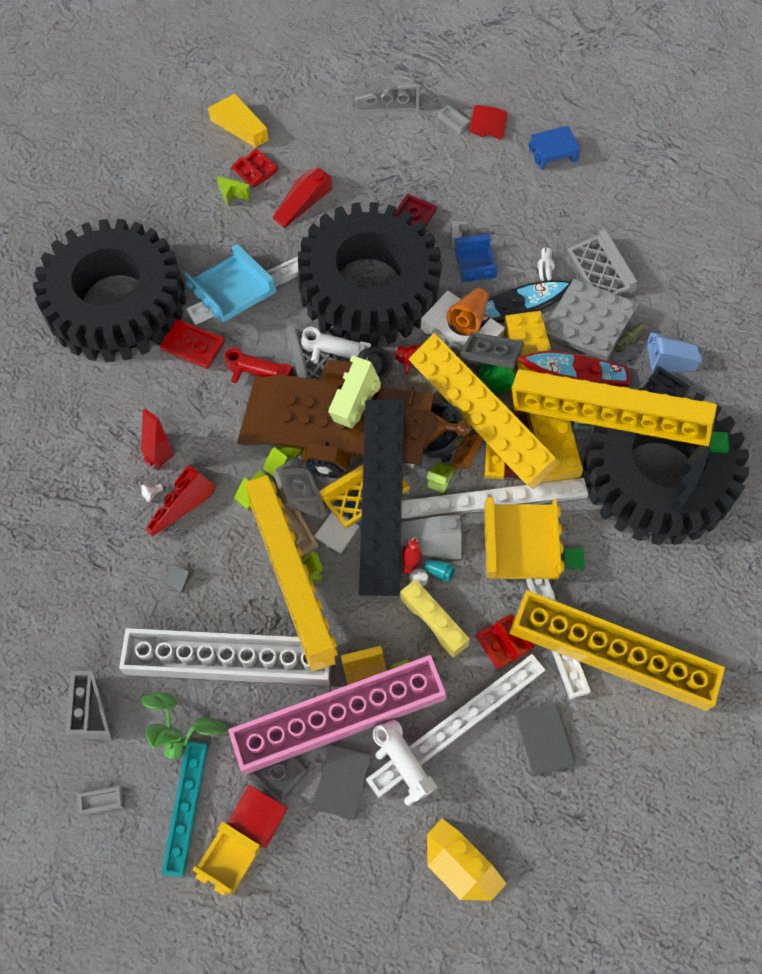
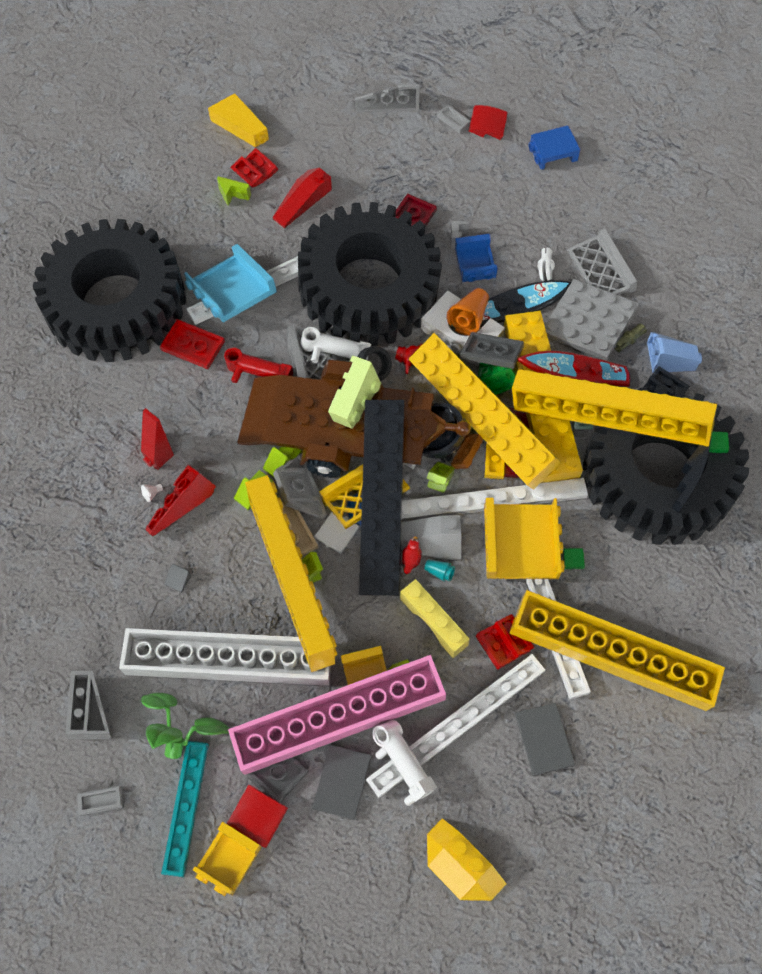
white rock [409,568,428,587] -> none

